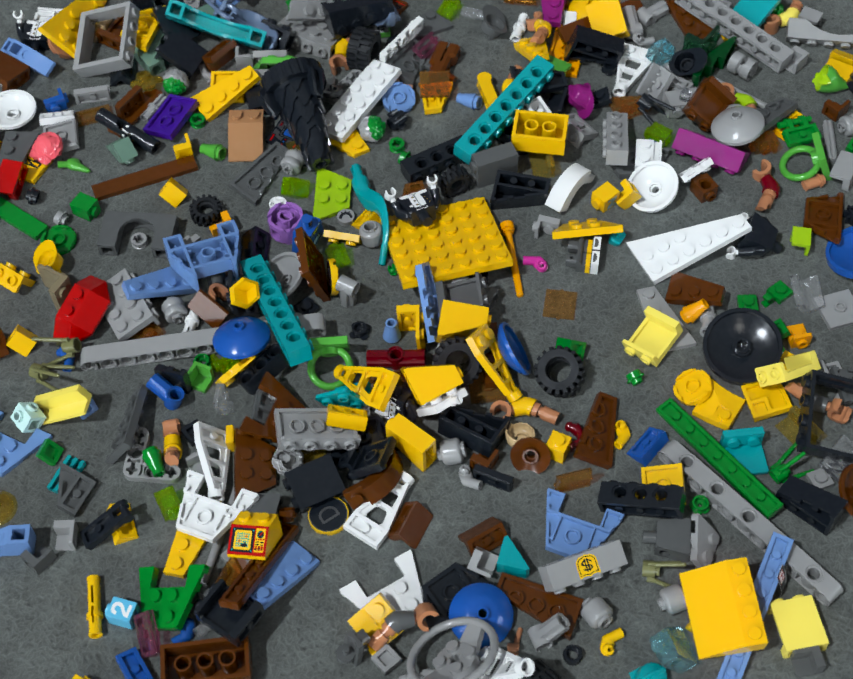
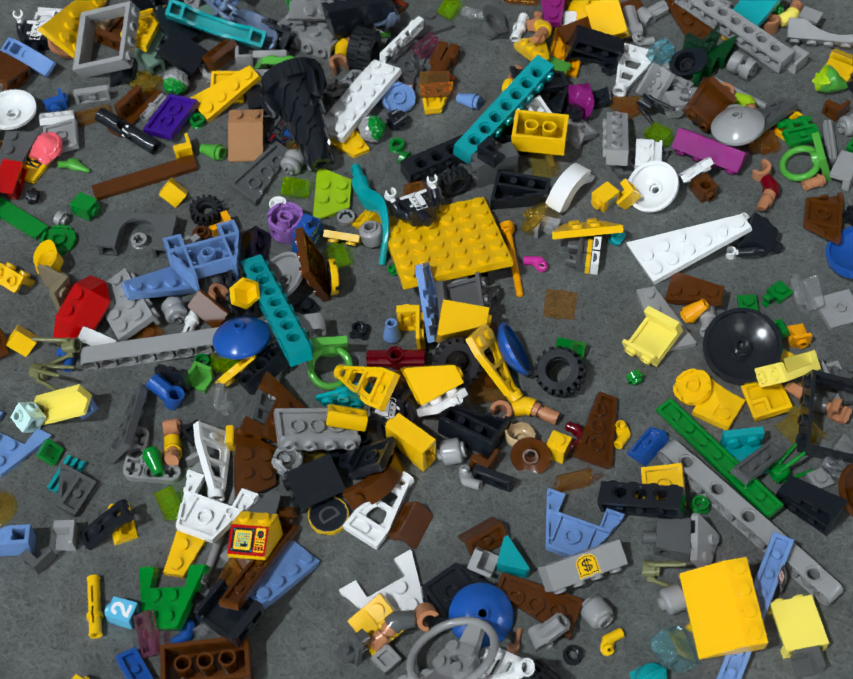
sand green slope [106,136,138,165] -> none
light grey piece [335,274,360,308] -> none
yellow leg [477,72,498,109] -> none
lime panel [790,226,812,256] -> none
none -> white sticker [78,326,117,346]
none -> reddish brown plate [192,226,211,241]
none -> black panel [477,136,505,168]
none -> clear yellow dish [521,202,548,233]
none -> black plate [565,103,584,123]
none -> dark grey tile [731,440,785,486]

